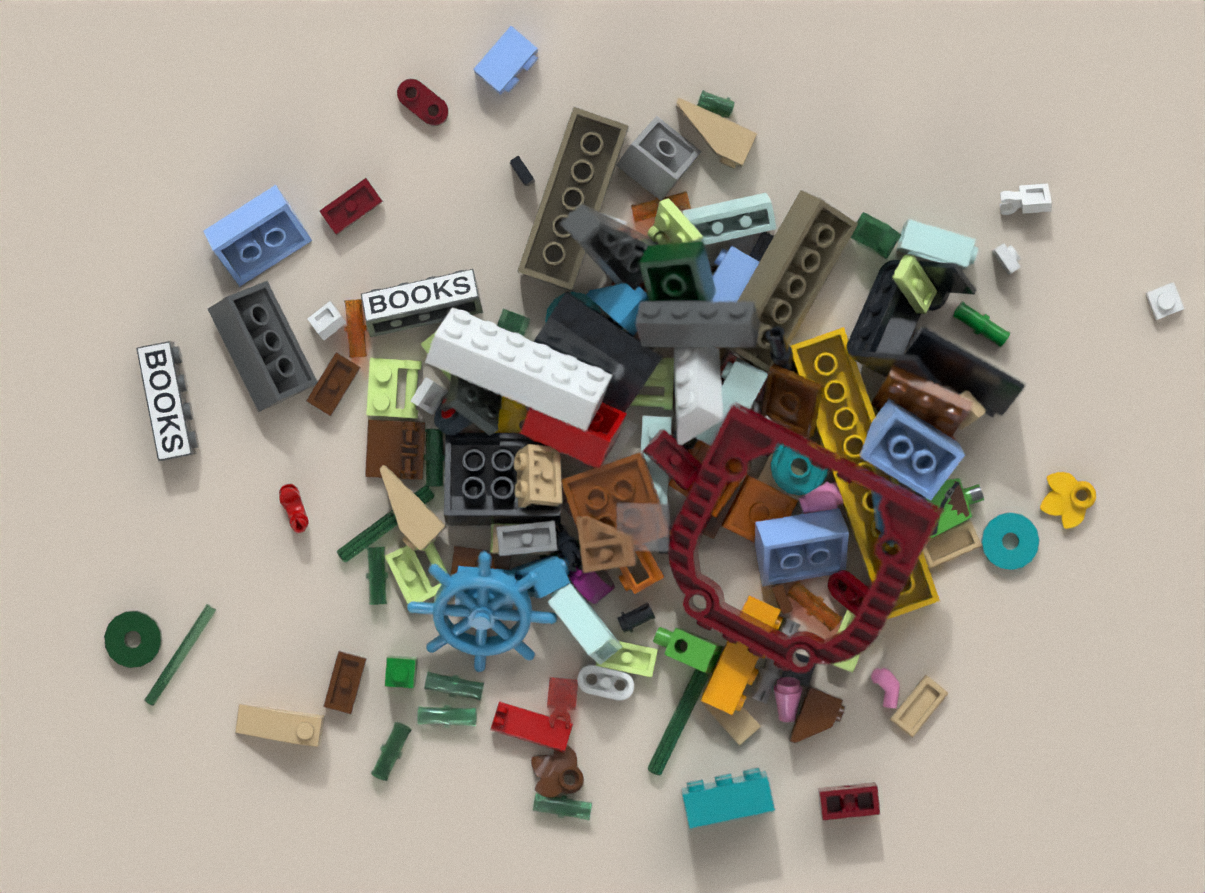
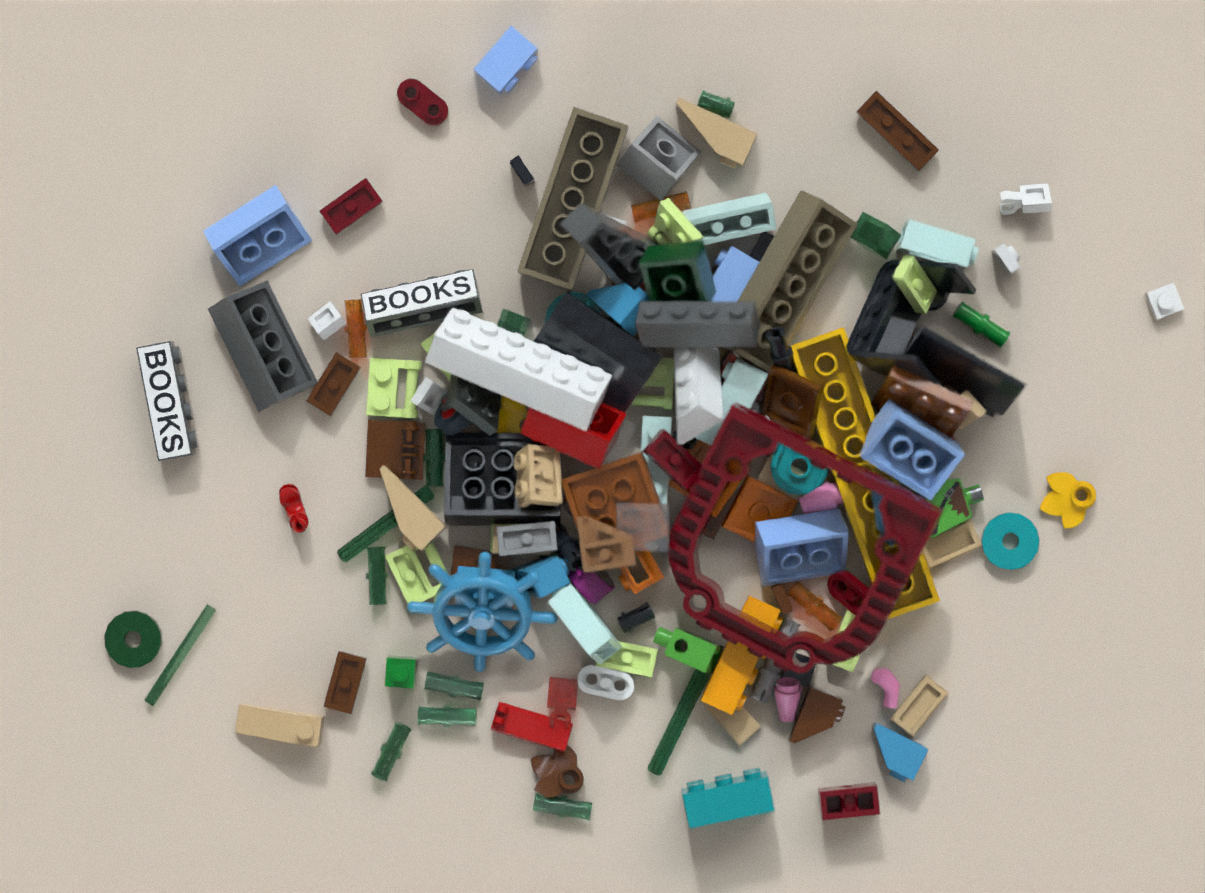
none -> reddish brown plate [856,91,939,172]
none -> dark azure slope [872,722,929,782]

